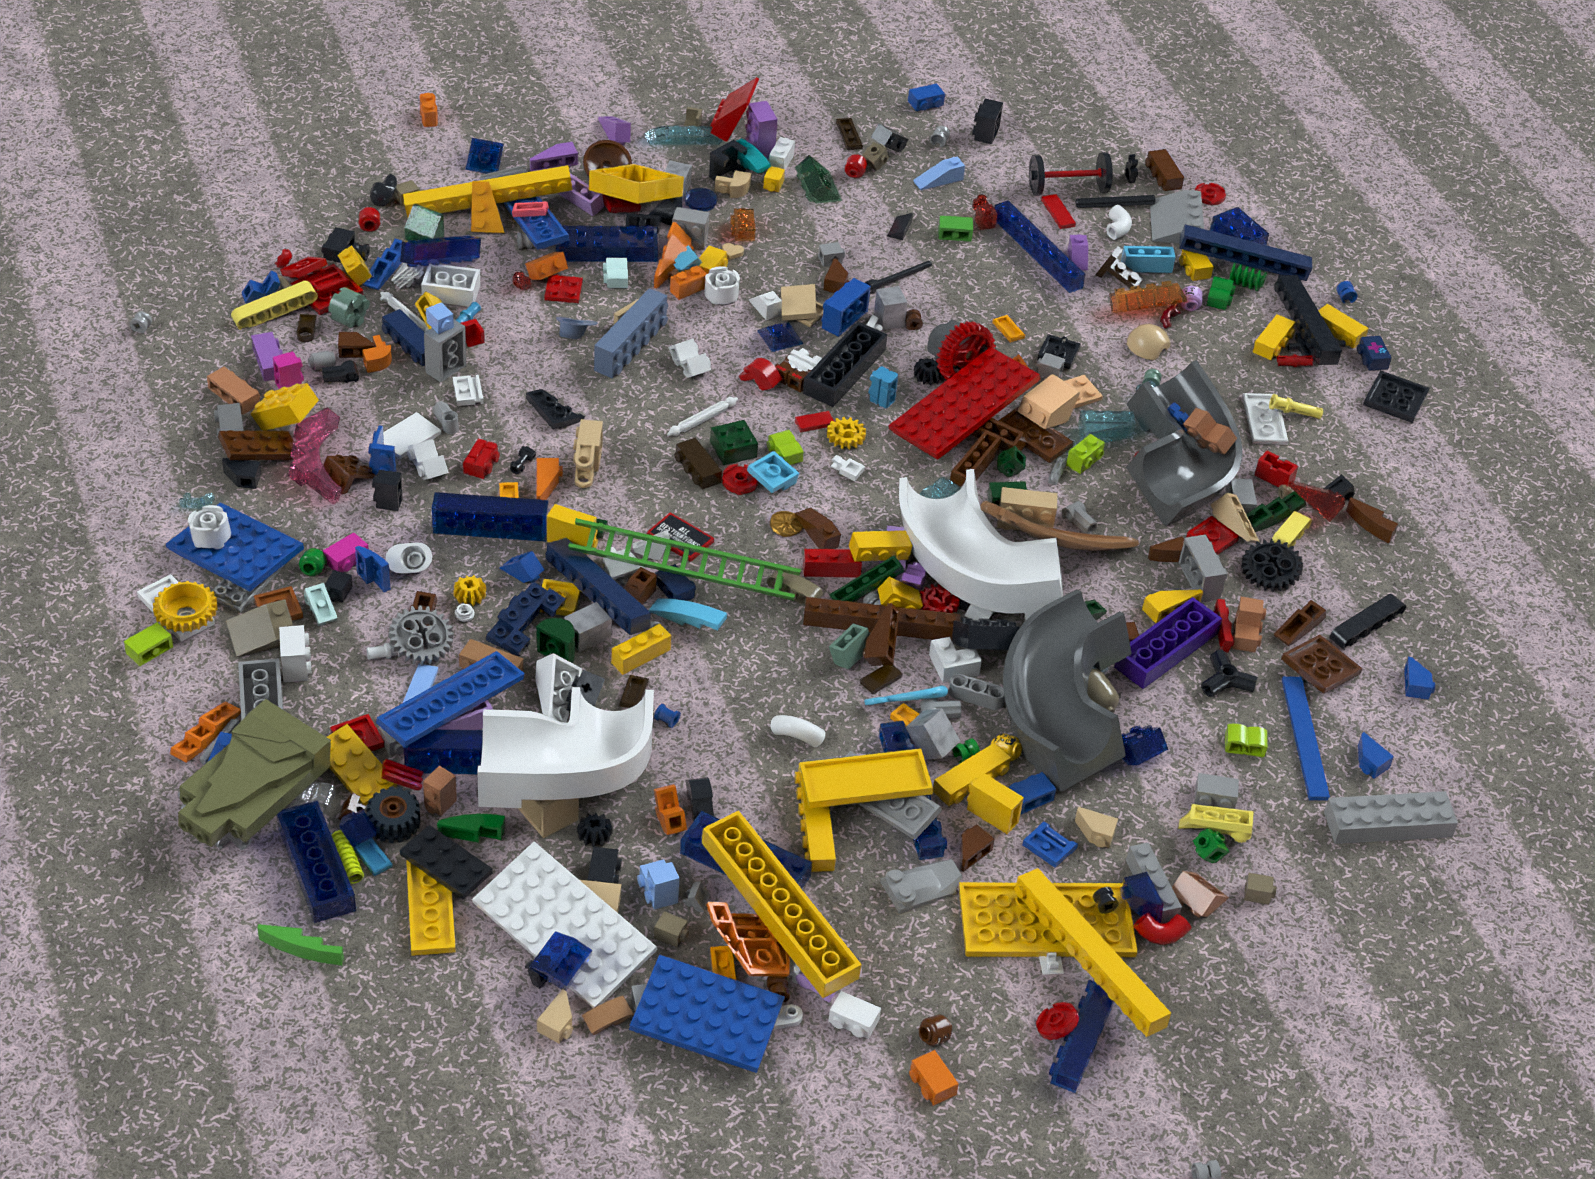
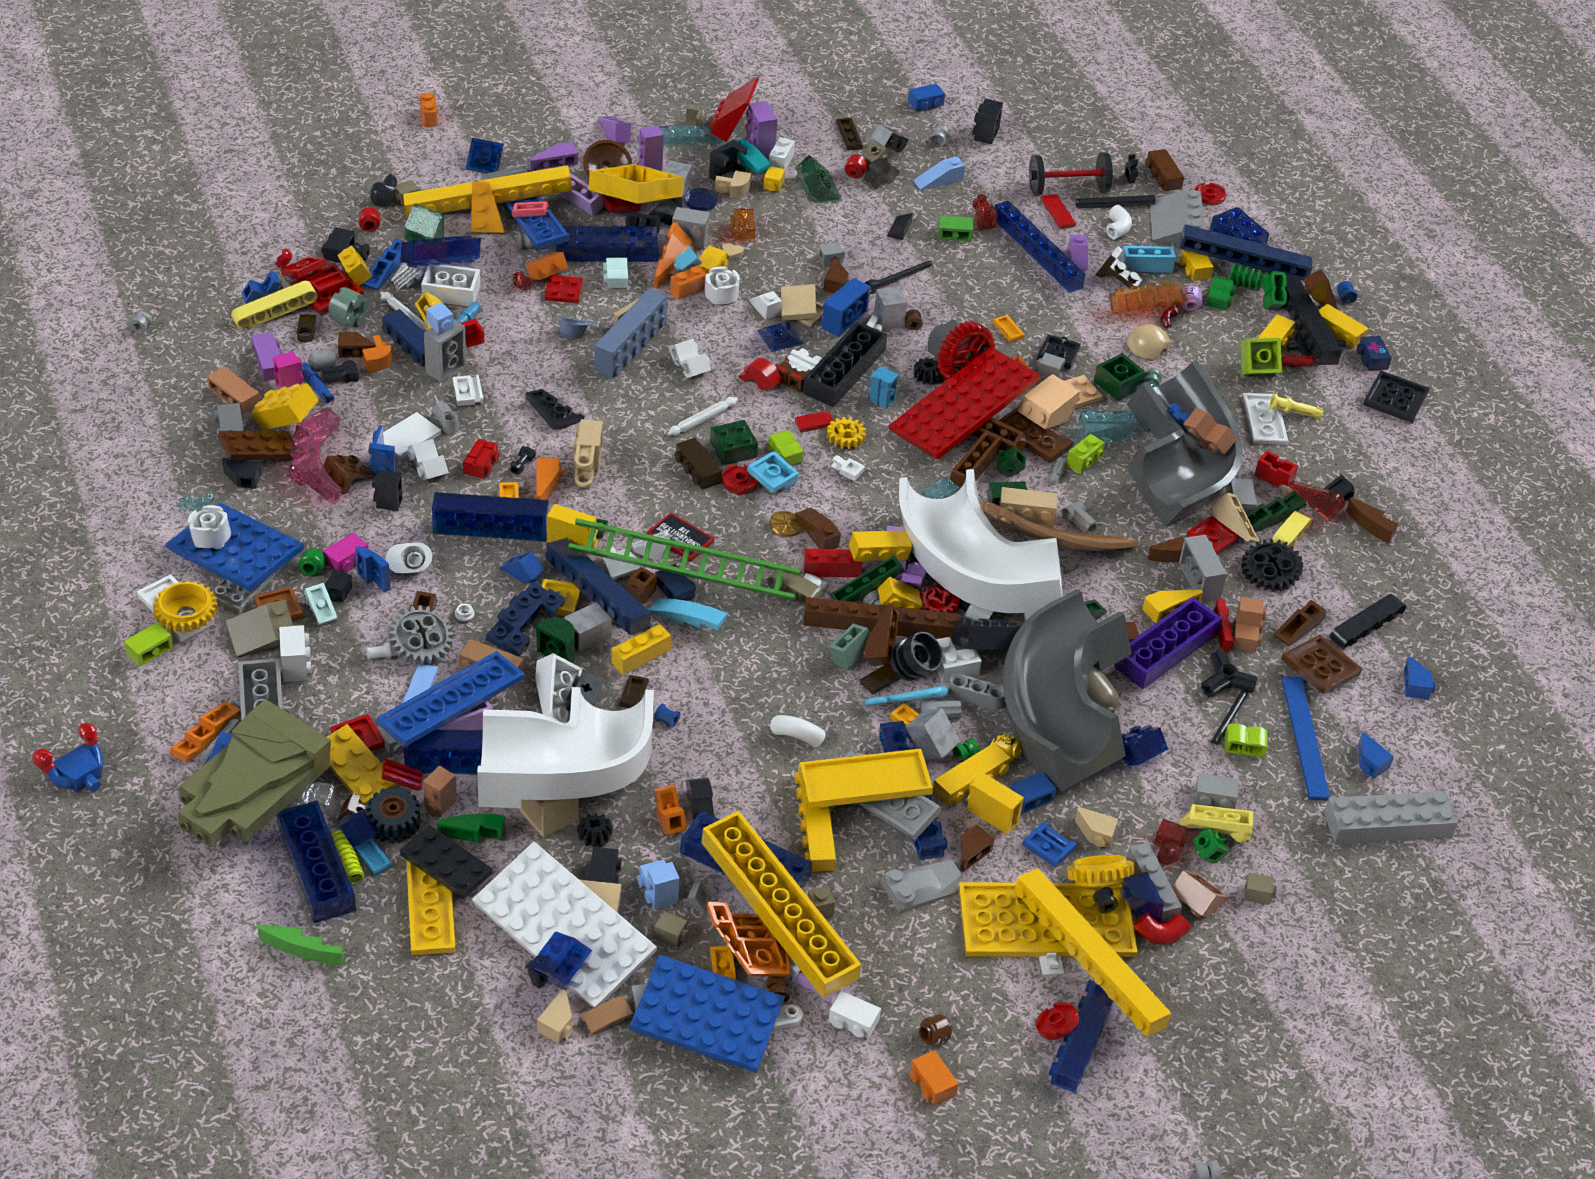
yellow gear [453,575,486,607] -> none
none -> blue torso [32,723,103,792]
none -> blue pin [300,363,335,404]
none -> medium lavender brick [637,125,664,171]
none -> white plate [804,573,828,590]
none -> dark tan brick [808,886,835,918]
none -> clear smoke brick [861,158,900,191]
none -> black wheel [889,632,943,681]
none -> yellow gear [1067,855,1135,886]
none -> dark green brick [1094,353,1146,401]
none -> clear red brick [1154,818,1188,865]
none -> black bar [1211,690,1248,745]
none -> lime brick [1241,338,1282,375]
none -> green brick [1263,271,1287,310]
none -> reddish brown slope [1303,269,1338,310]

